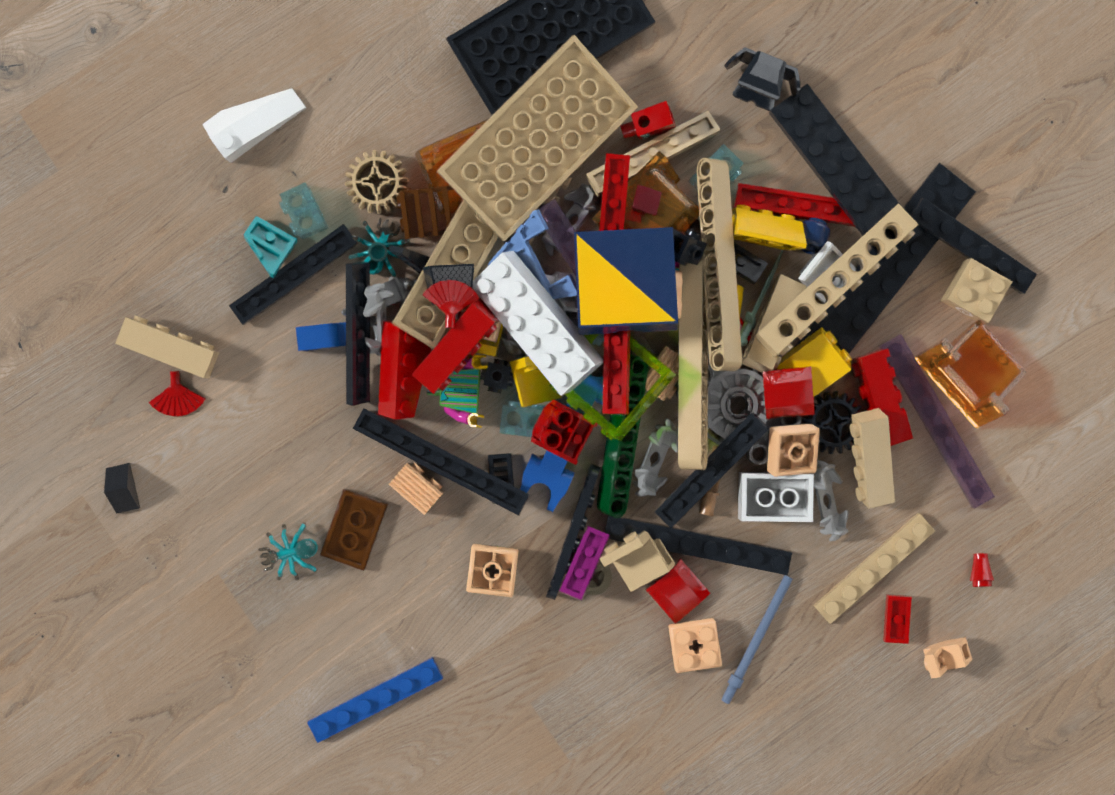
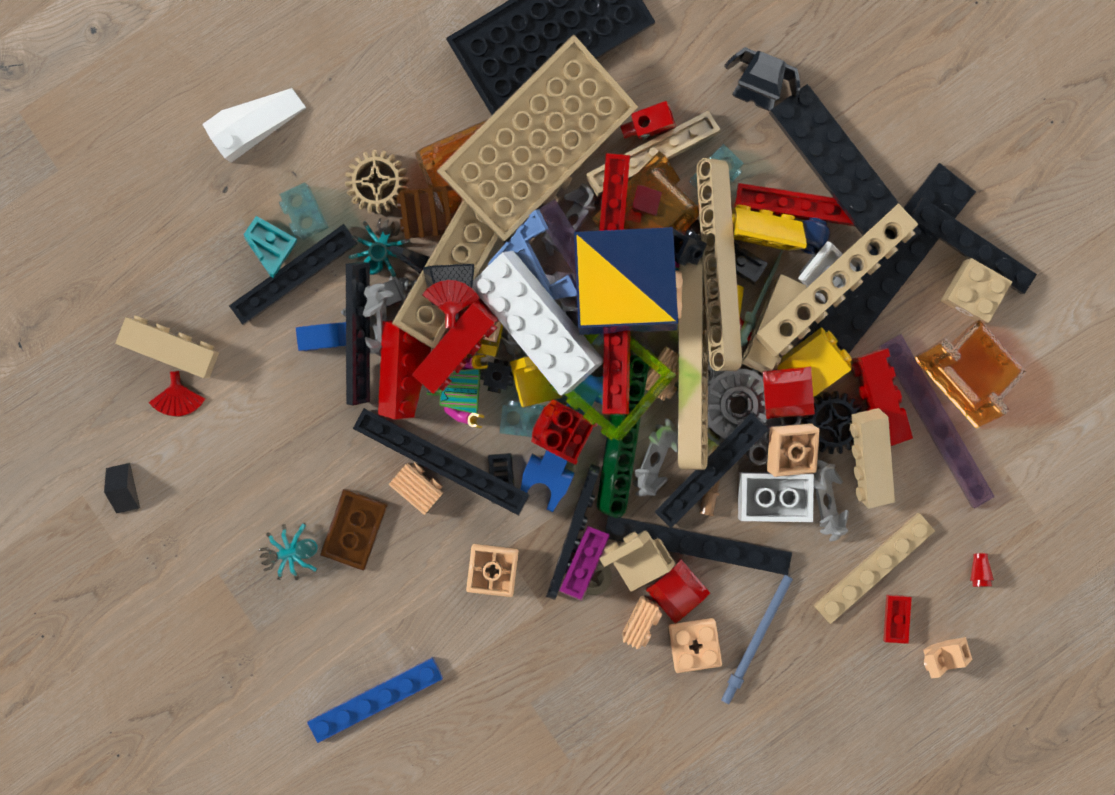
none -> light nougat brick [622,595,662,650]

